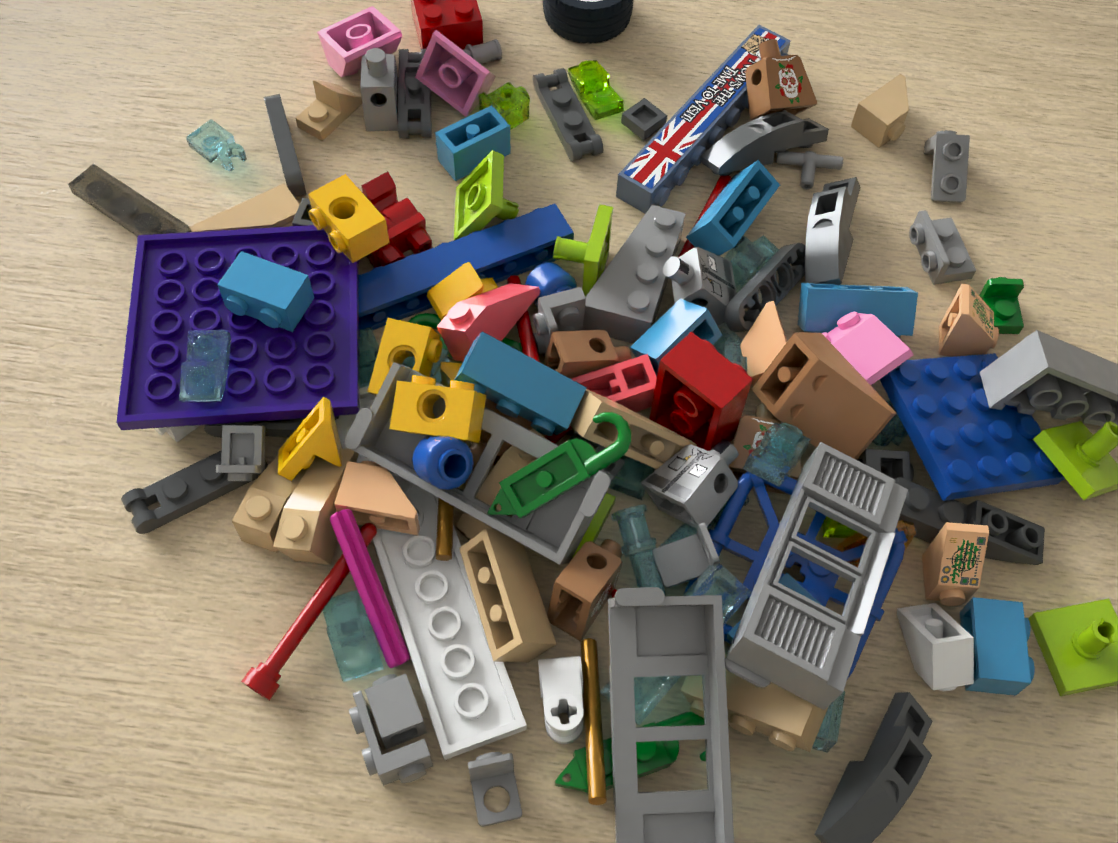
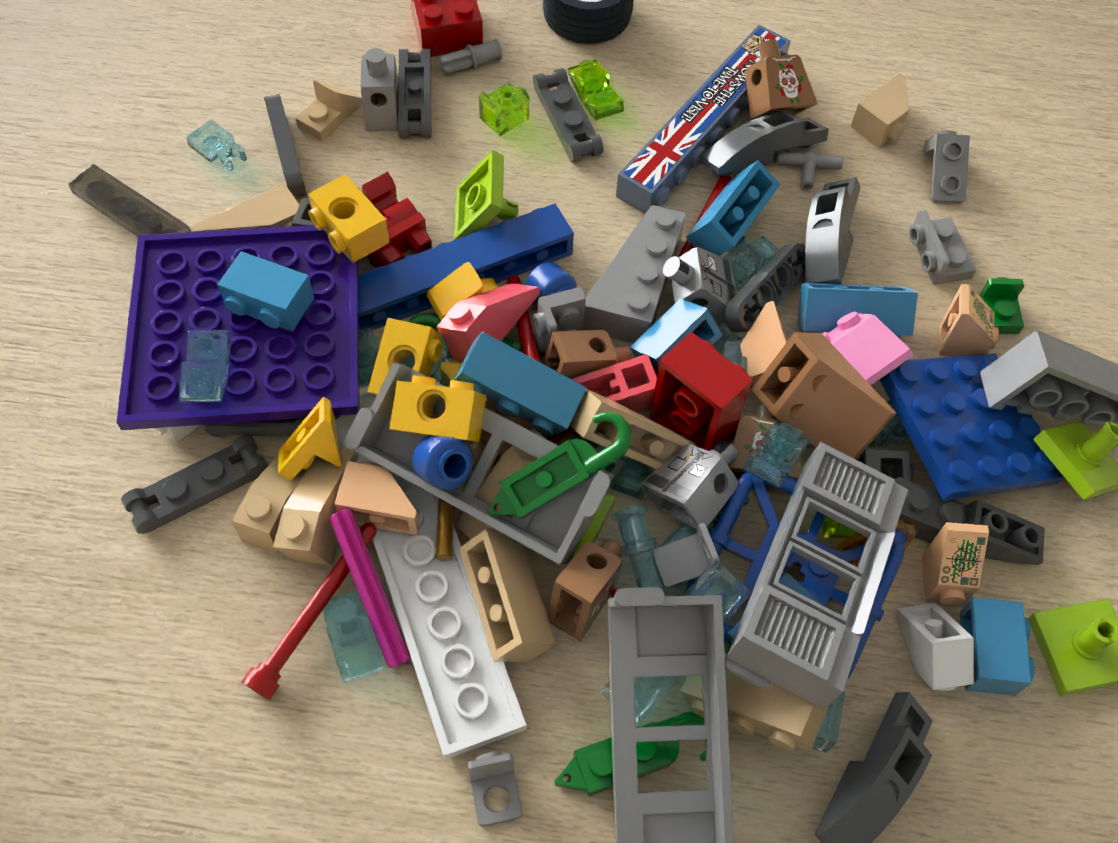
light grey bracket [216,425,266,481] -> none
bright pink slope [317,6,402,78] -> none
light grey bracket [349,690,433,786] -> none
light grey brick [365,673,427,749] -> none
bright pink slope [415,30,496,117] -> none
dark azure brick [435,105,511,181] -> none
white piece [538,656,584,744] -> none
lime tile [553,204,613,297] -> none
pearl gold bar [580,638,607,805] -> none
dark grey plate [621,98,667,140] -> none

